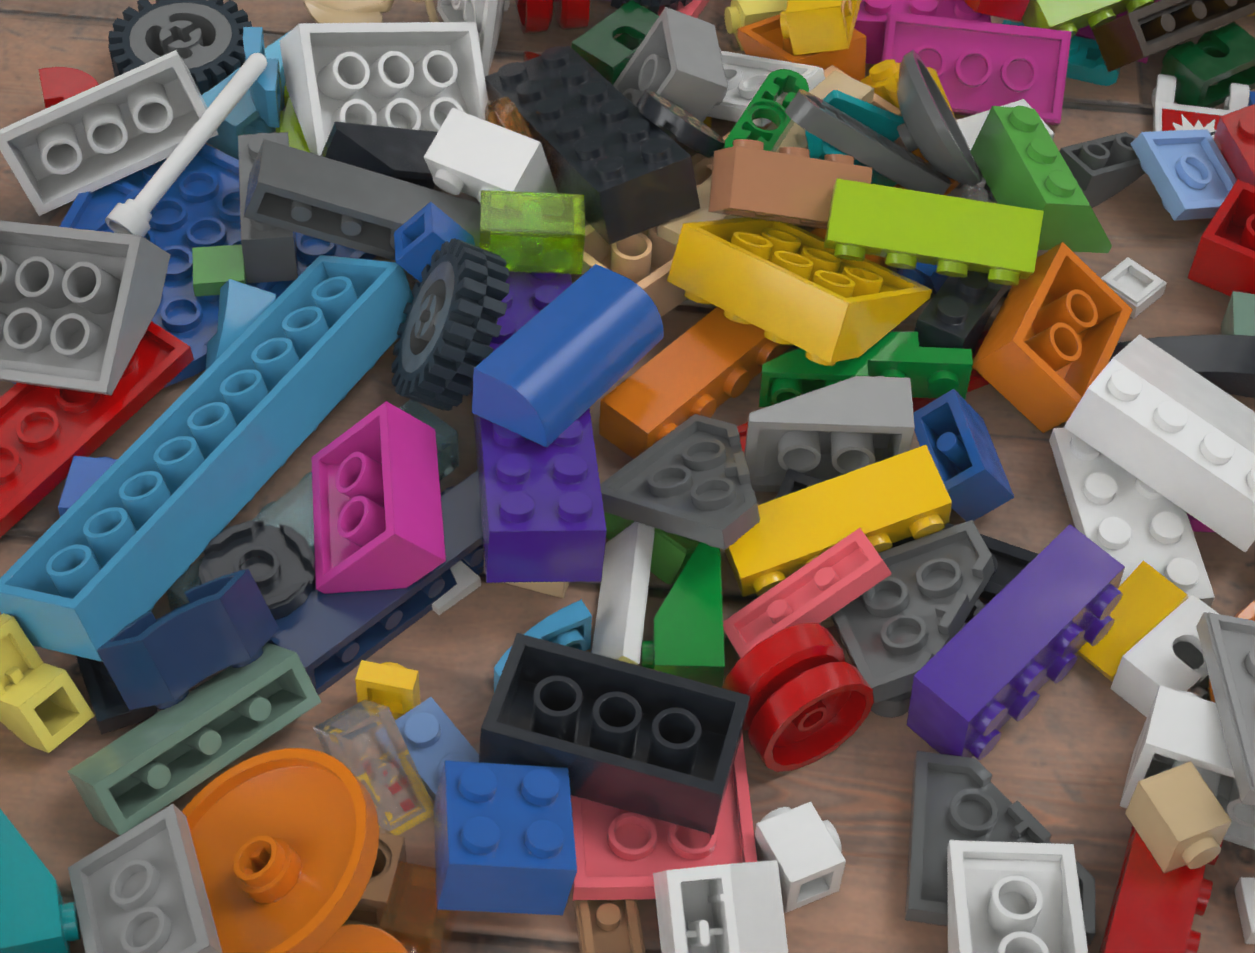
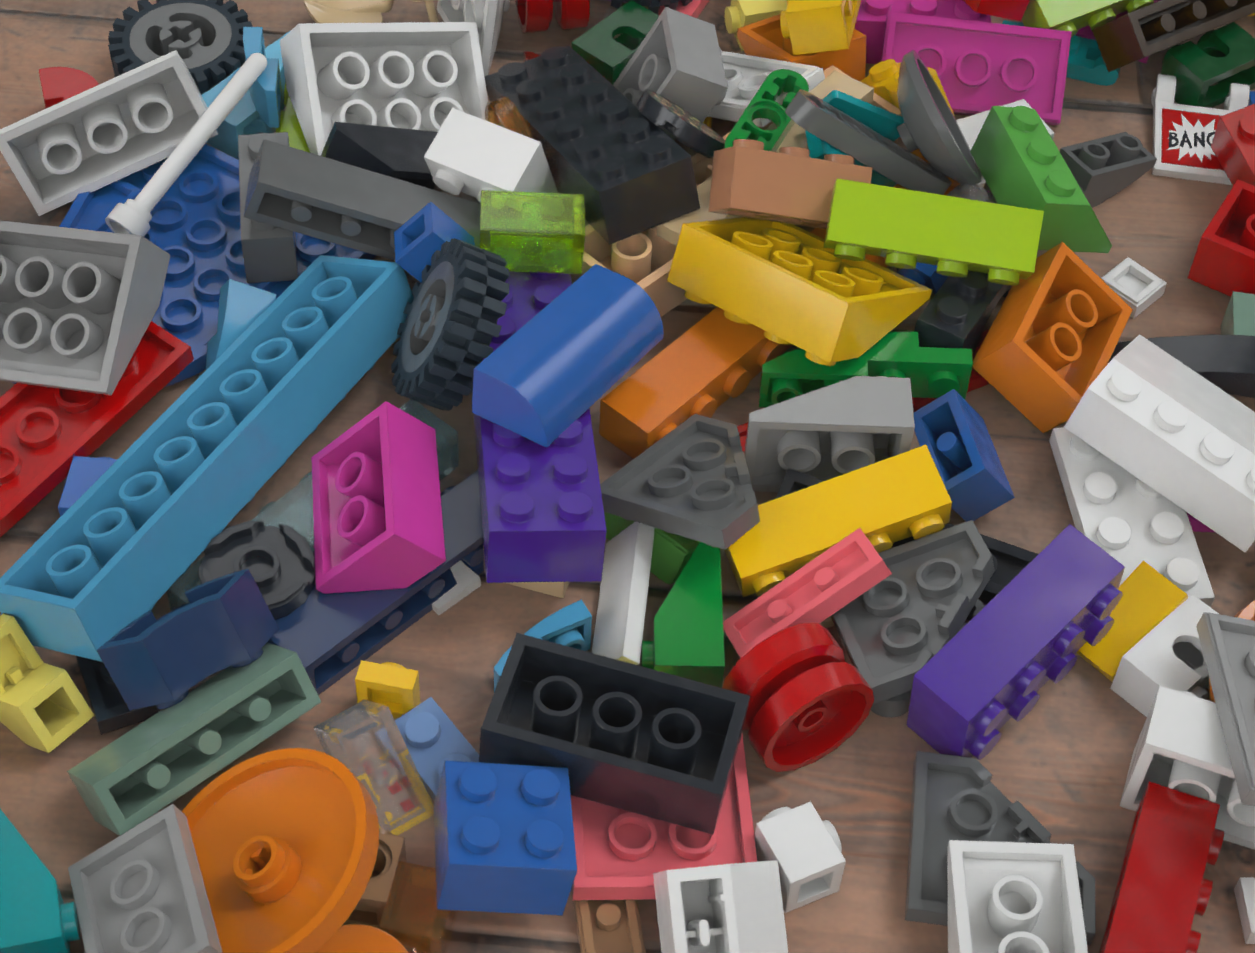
bright green tile [192,244,246,297] -> none
tan brick [1125,761,1232,873] -> none
light blue plate [1131,129,1237,221] -> none

